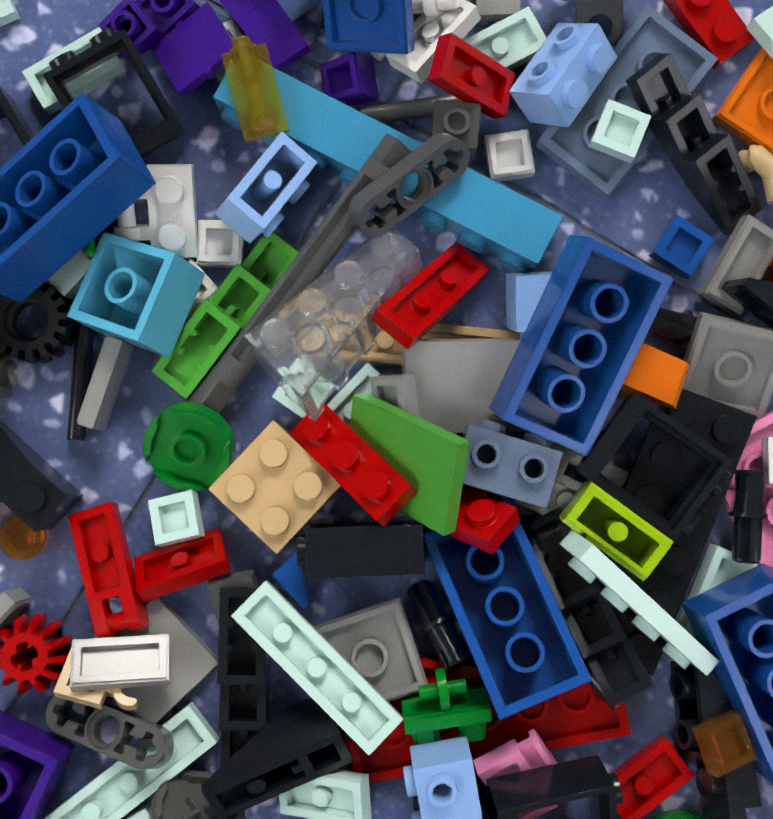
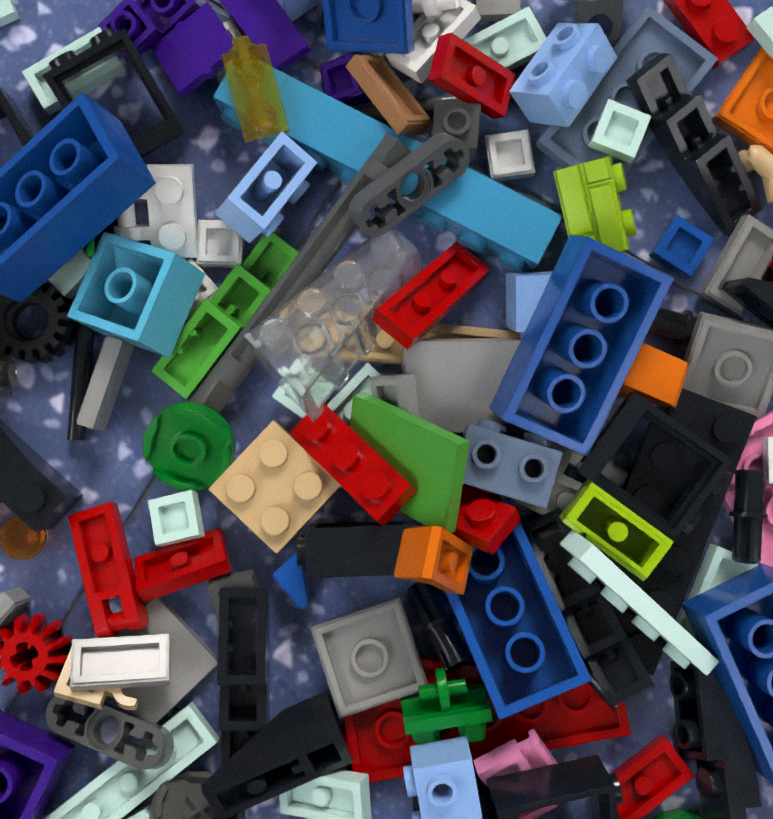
light aqua plate [231,580,403,755] -> none
clear orange tile [692,711,757,777] -> none
none -> medium nougat tile [345,55,432,136]
none -> orange slope [394,526,473,595]
none -> lime brick [553,155,637,252]

